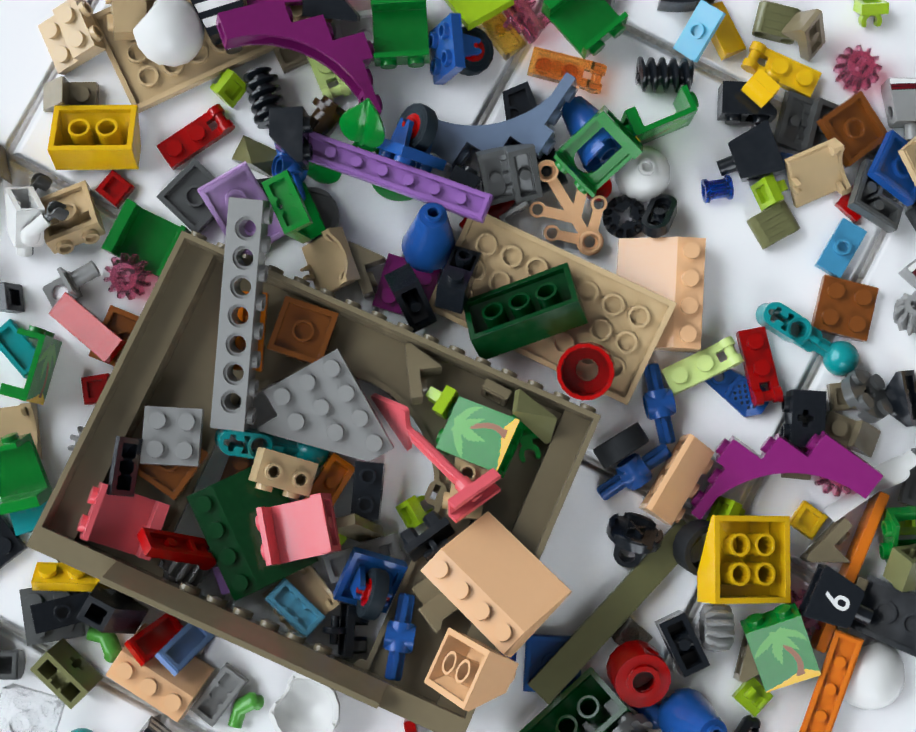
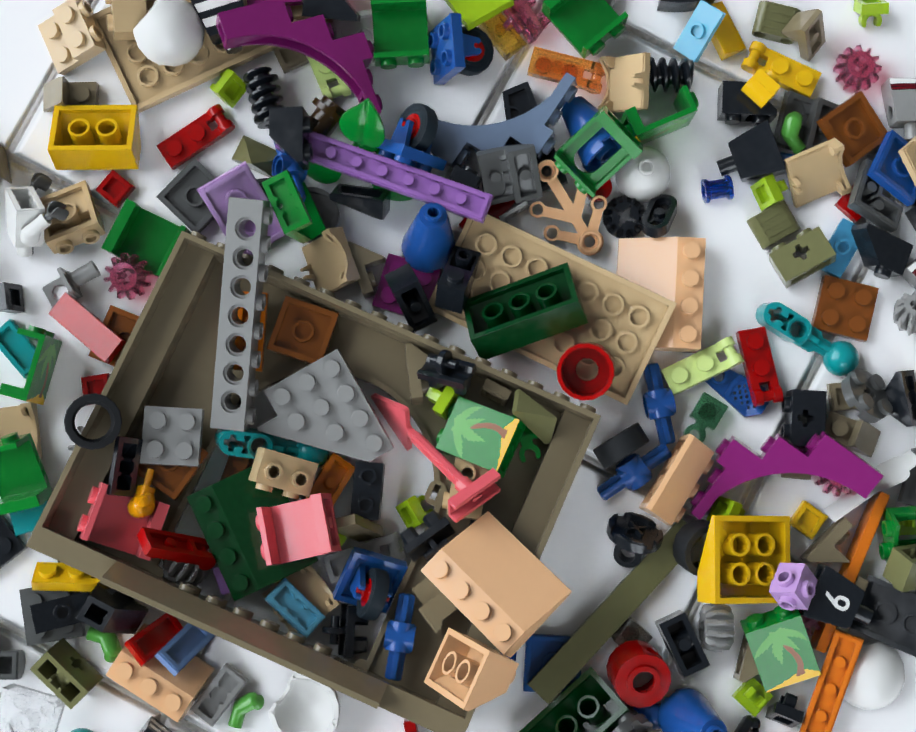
none -> black tyre [64,393,122,450]
none -> light orange piece [127,468,156,518]
none -> black slope [330,183,391,220]
none -> black hips [417,349,477,395]
none -> tan piece [598,52,650,114]
none -> clear green plate [683,392,729,443]
none -> black tile [765,692,804,728]
none -> olive brick [769,226,836,289]
none -> lavender brick [769,563,818,611]
none -> bright green arm [781,111,806,154]
none -> black slope [851,223,914,280]

